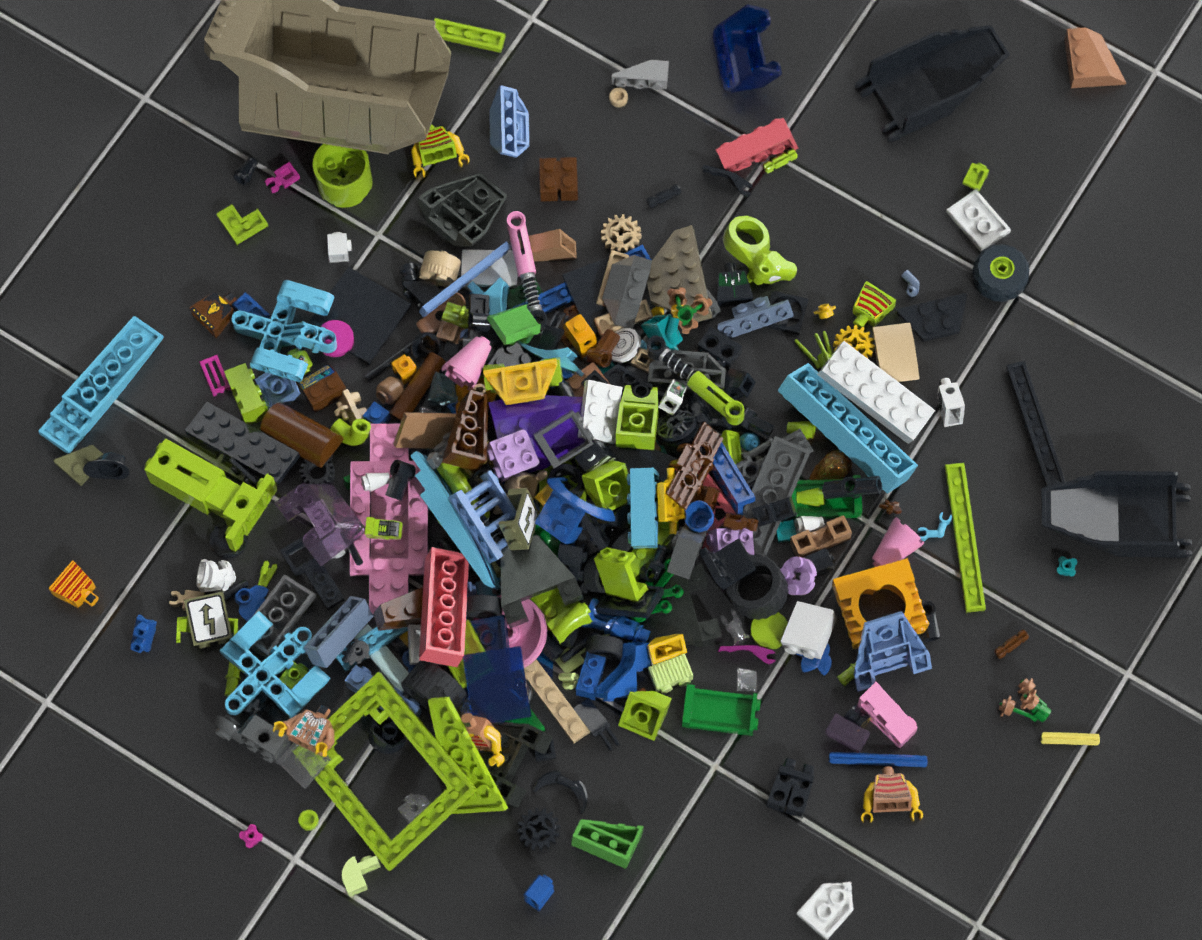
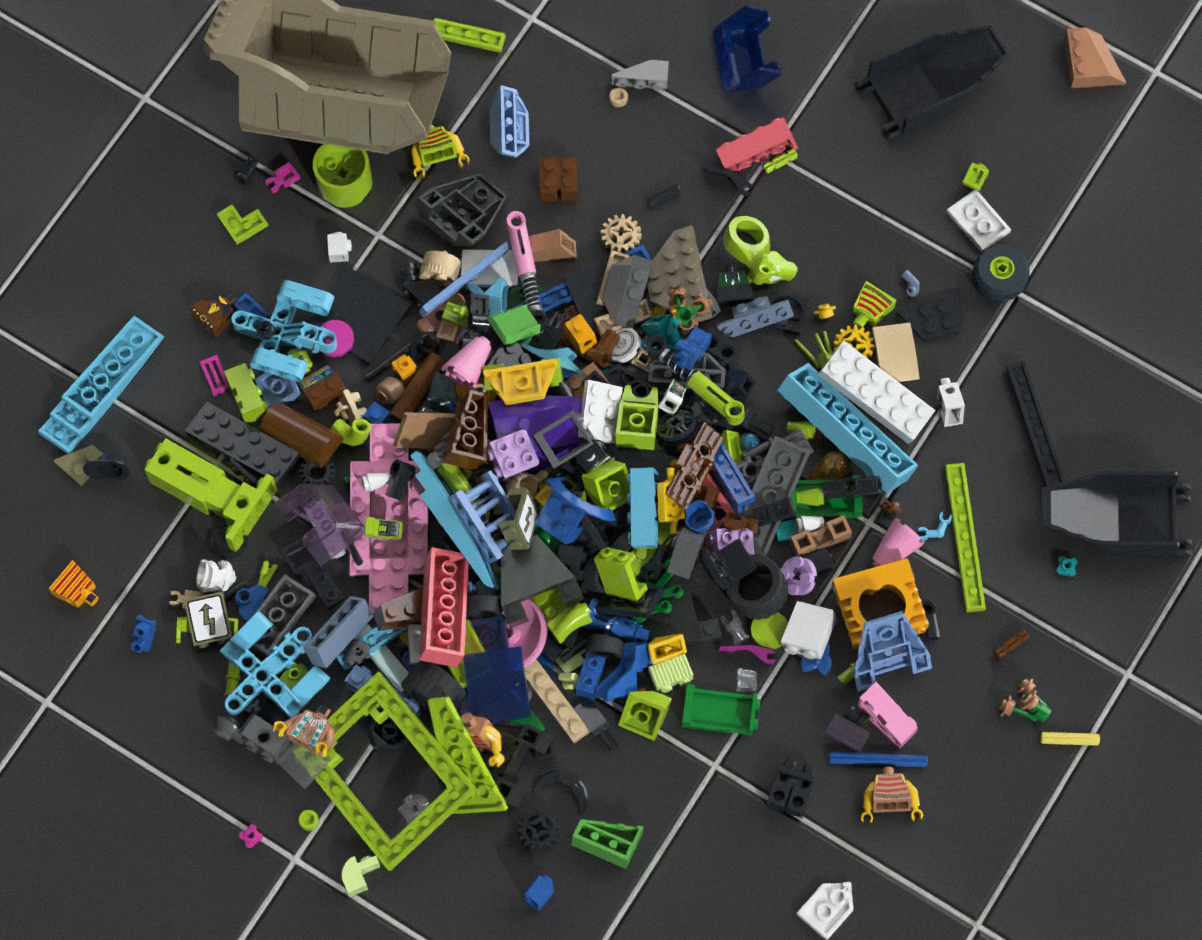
none -> black bush [256,320,276,340]
none -> blue arch [673,327,712,370]

